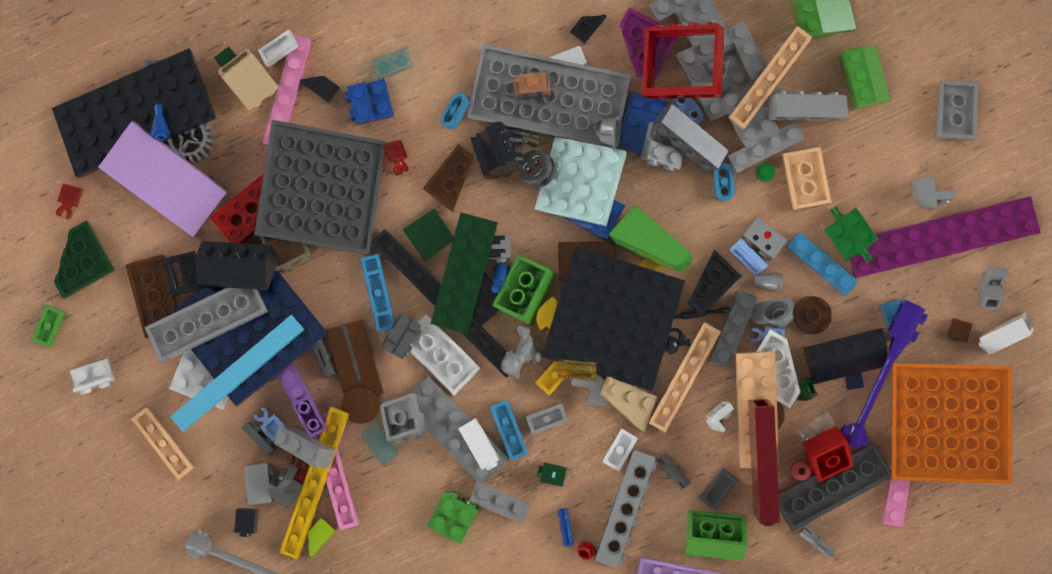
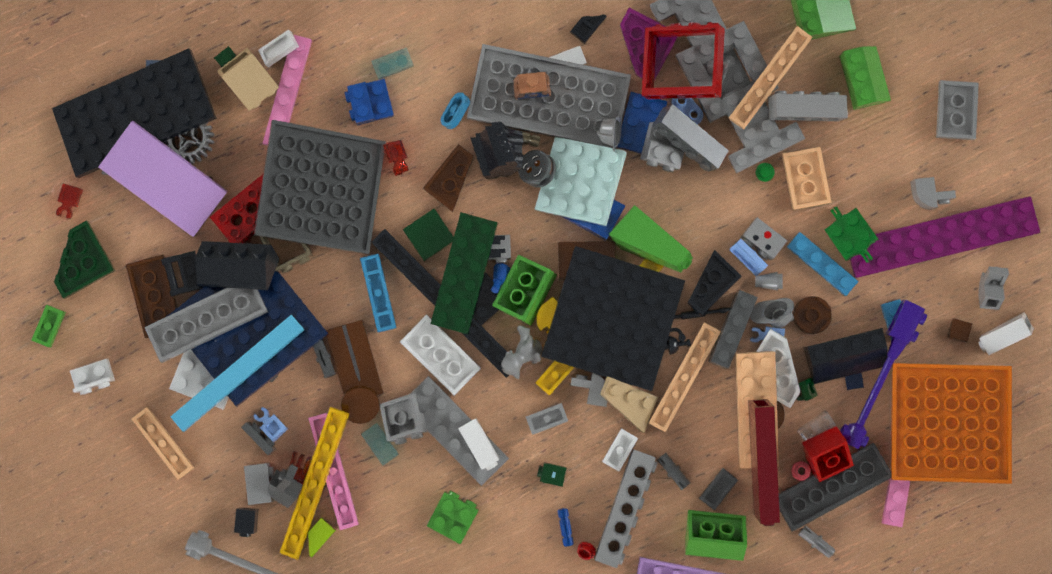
blue cone [151,104,170,140] -> none
light grey brick [274,425,336,468] -> none
medium lavender slope [277,364,327,439] -> none
black tile [300,76,340,103] -> none
dark grey brick [381,313,422,359] -> none
light grey plate [469,482,530,524] -> none
dark azure plate [490,400,528,461] -> none
clear yellow tile [557,359,597,381] -> none
white bracket [705,401,734,433] -> none
dark azure plate [713,163,735,201] -> none

